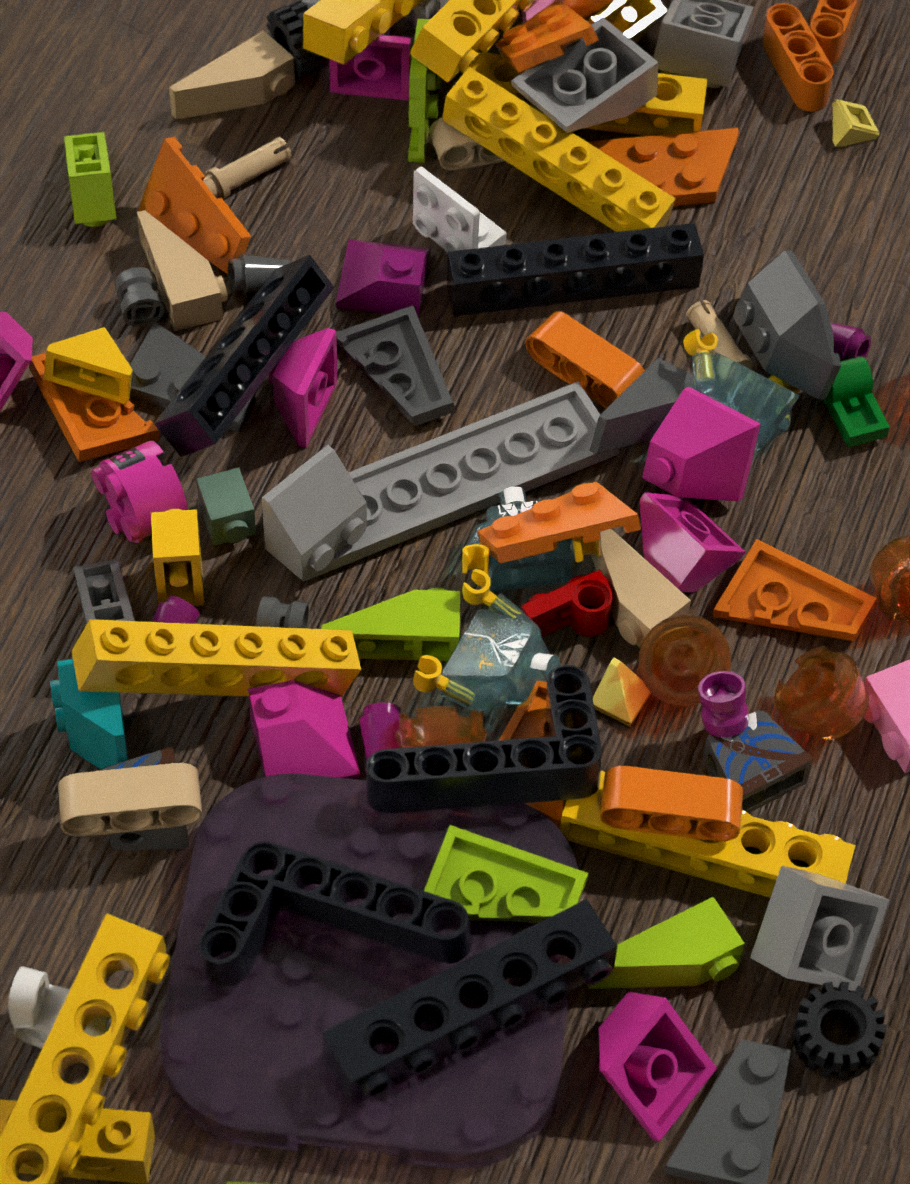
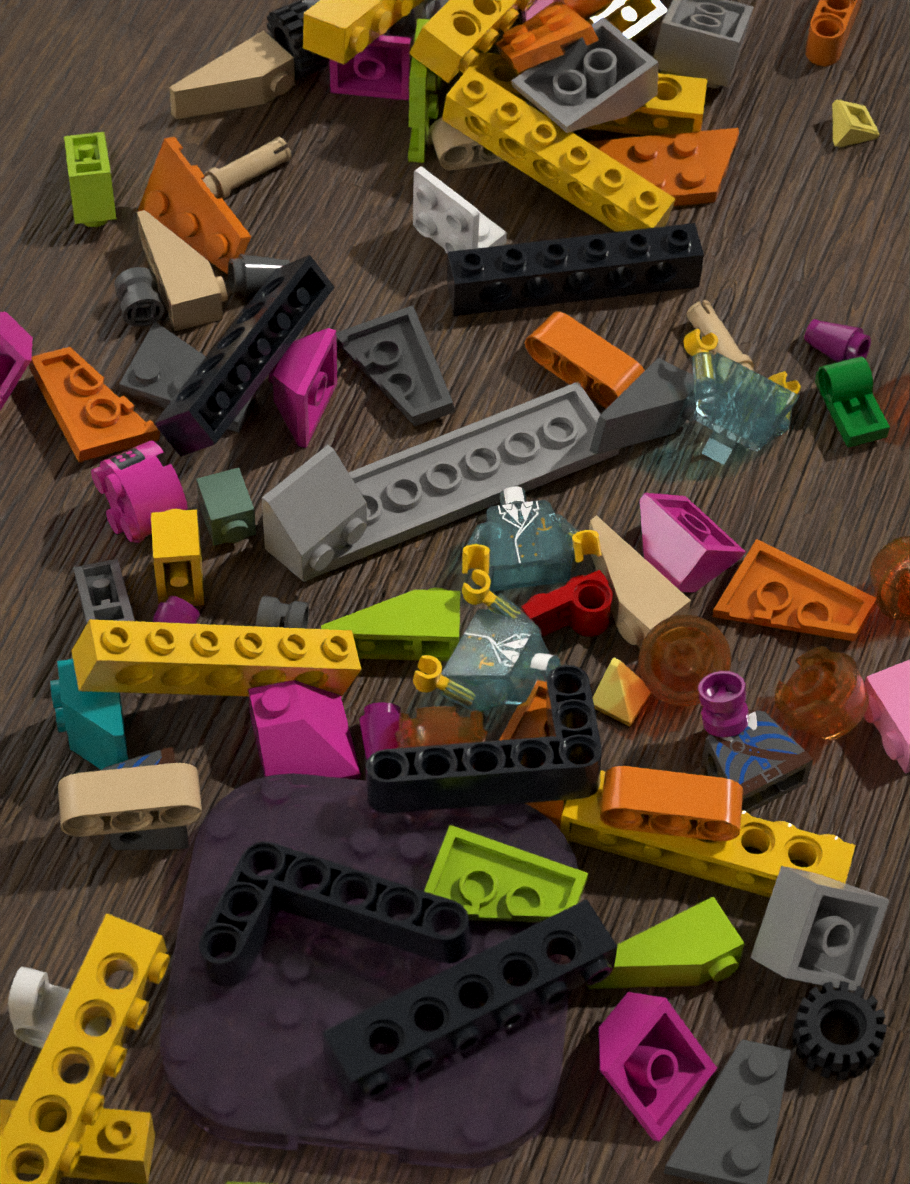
yellow slope [44,327,133,405] -> none
magenta slope [336,239,431,318] -> none
orange wing [477,482,641,563] -> none
dark pink slope [642,387,761,501] -> none
dark grey wedge [733,250,841,400] -> none
orange beam [762,3,834,112] -> none

